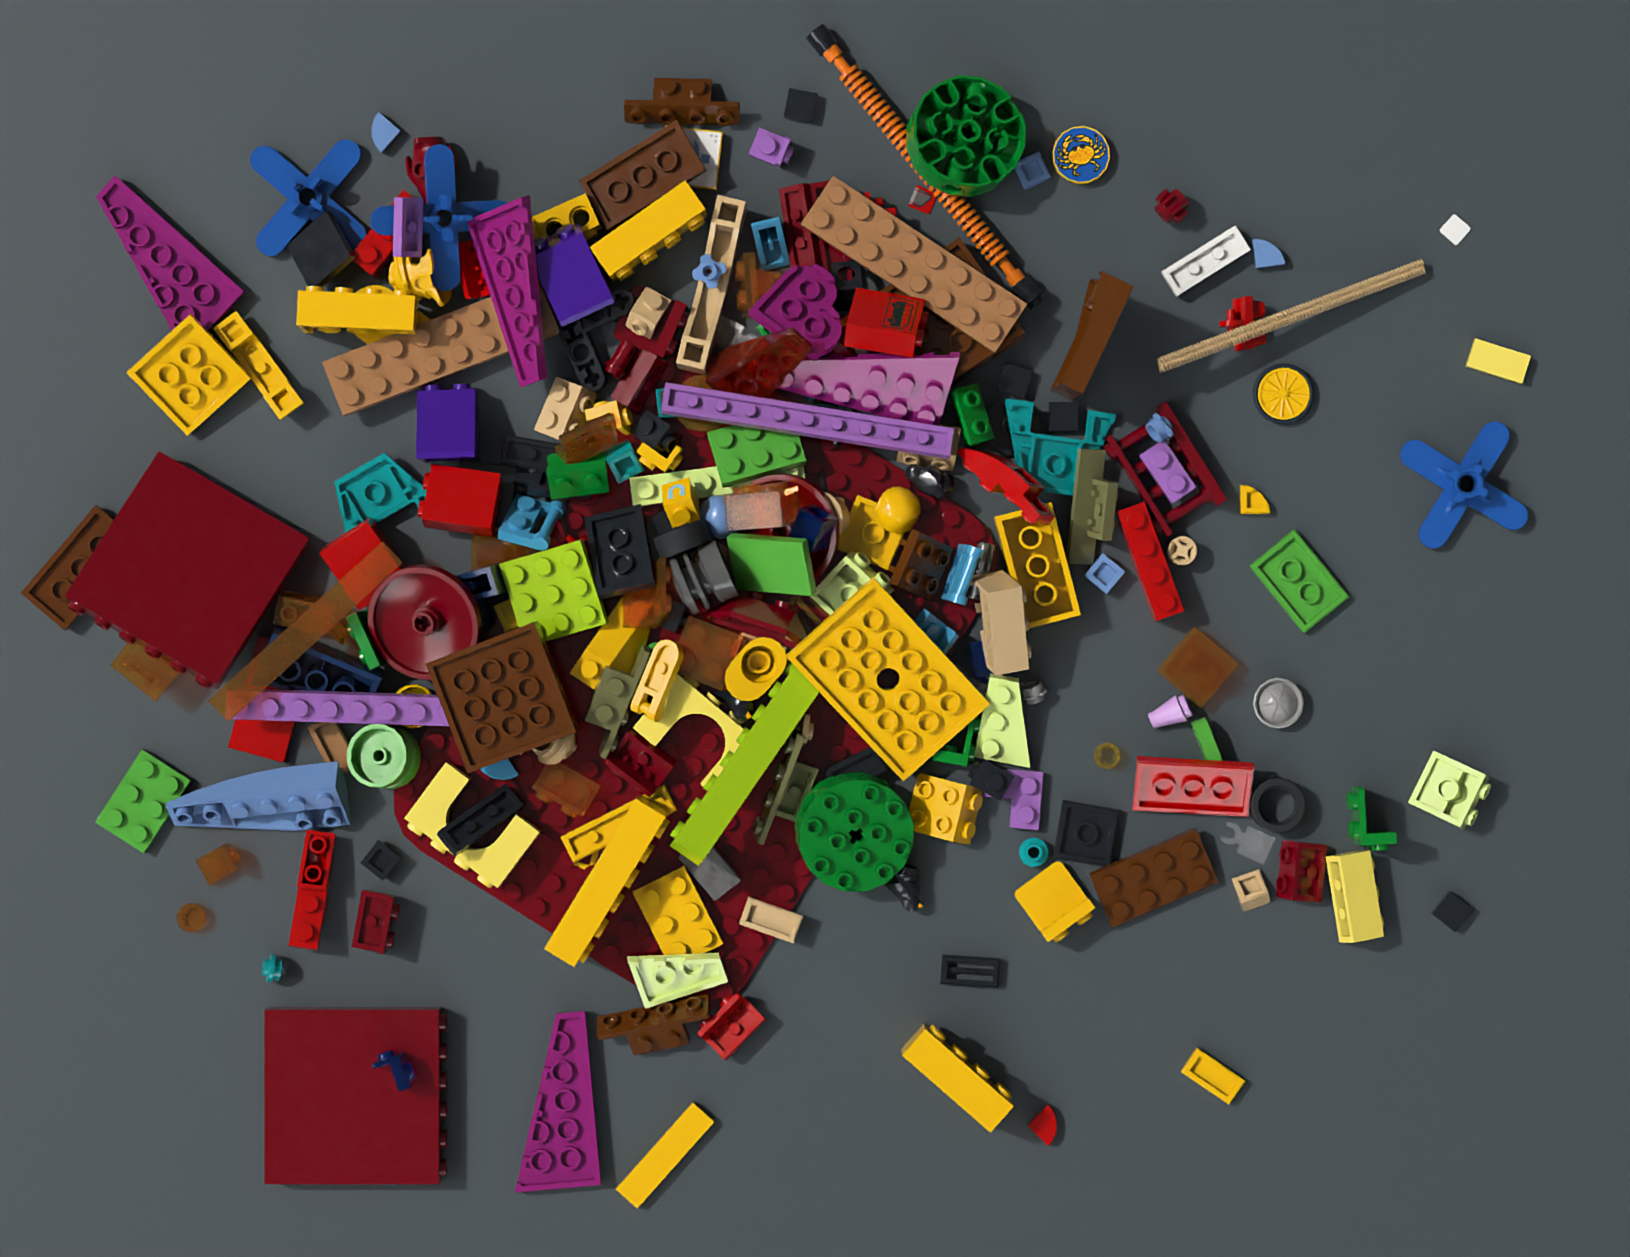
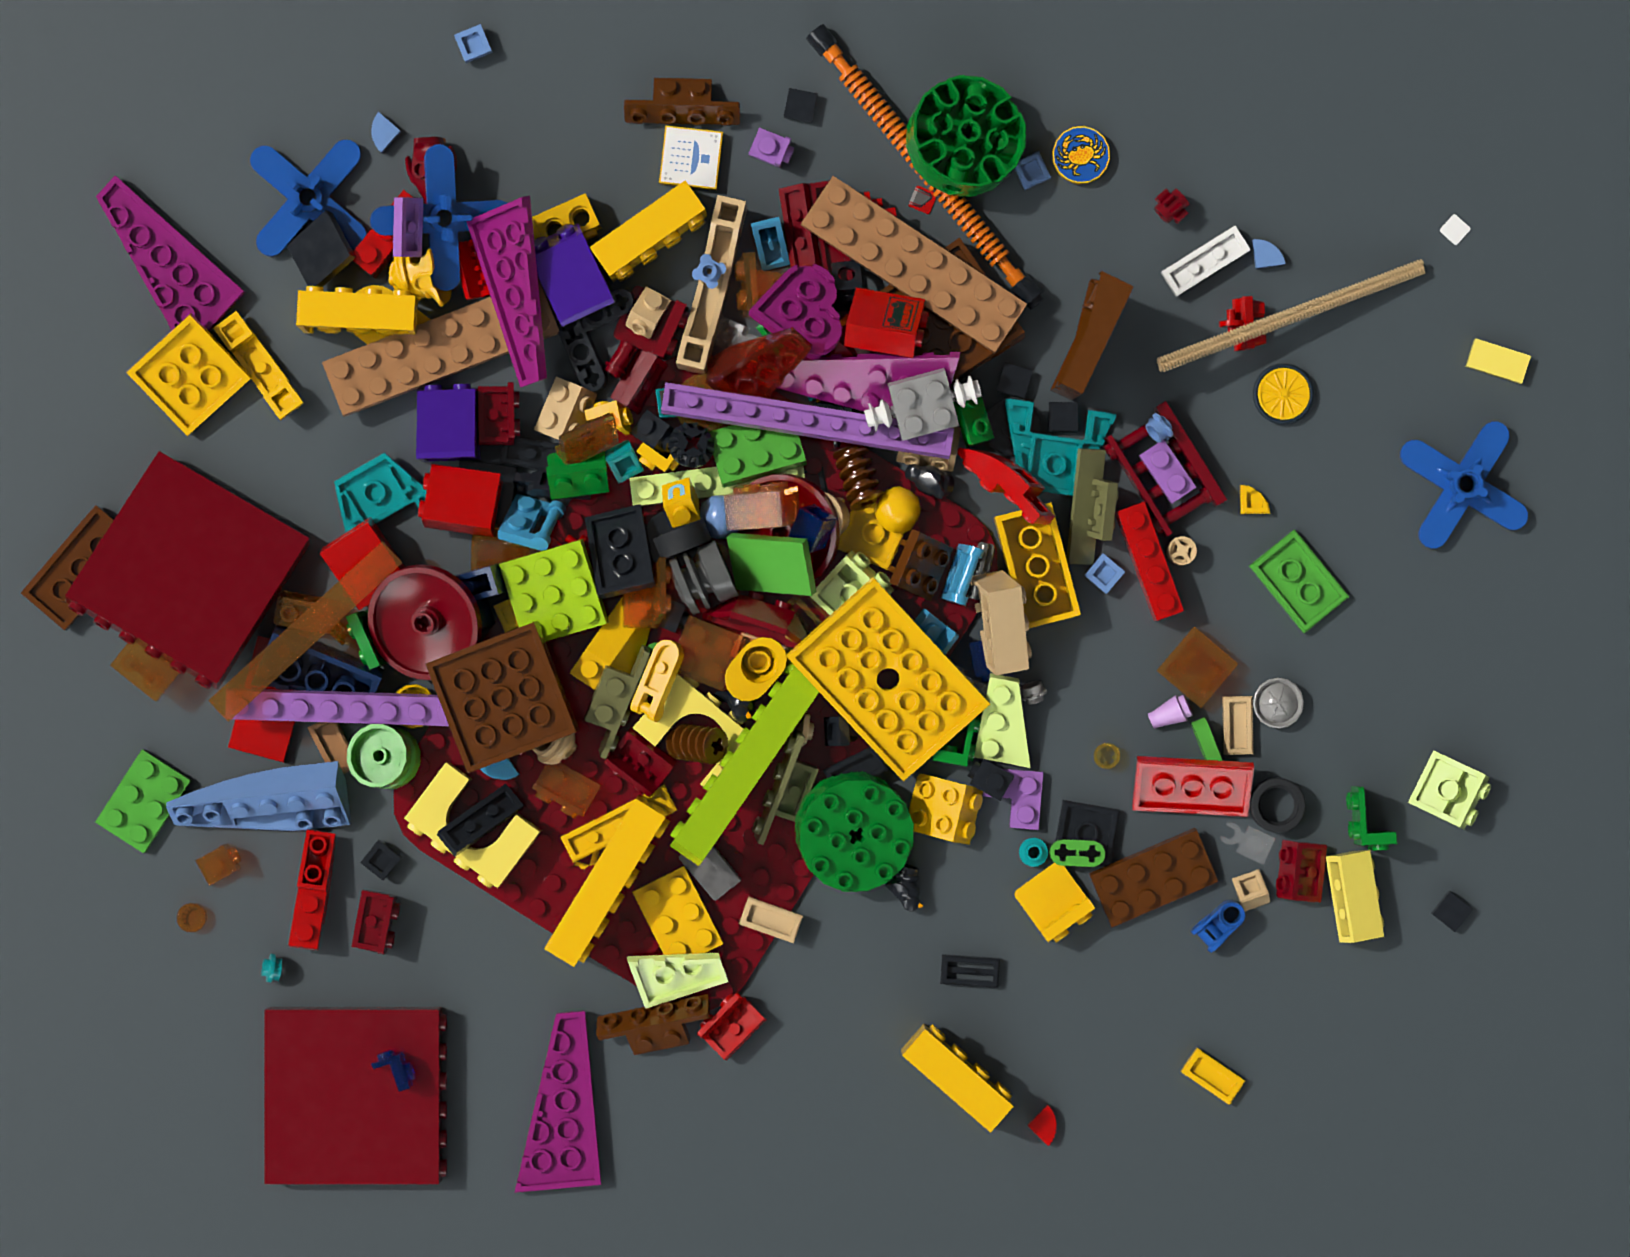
reddish brown plate [579,120,707,231] -> none
yellow tile [616,1102,714,1208] -> none
none -> medium blue plate [454,24,493,63]
none -> dark red bracket [477,382,520,445]
none -> reddish brown piece [665,723,728,764]
none -> black gear [668,422,715,468]
none -> black tile [824,716,858,746]
none -> reddish brown piece [833,446,883,511]
none -> light grey plate [864,368,982,441]
none -> bright green beam [1049,839,1105,867]
none -> blue piece [1190,899,1245,953]
none -> tan tile [1222,696,1253,755]

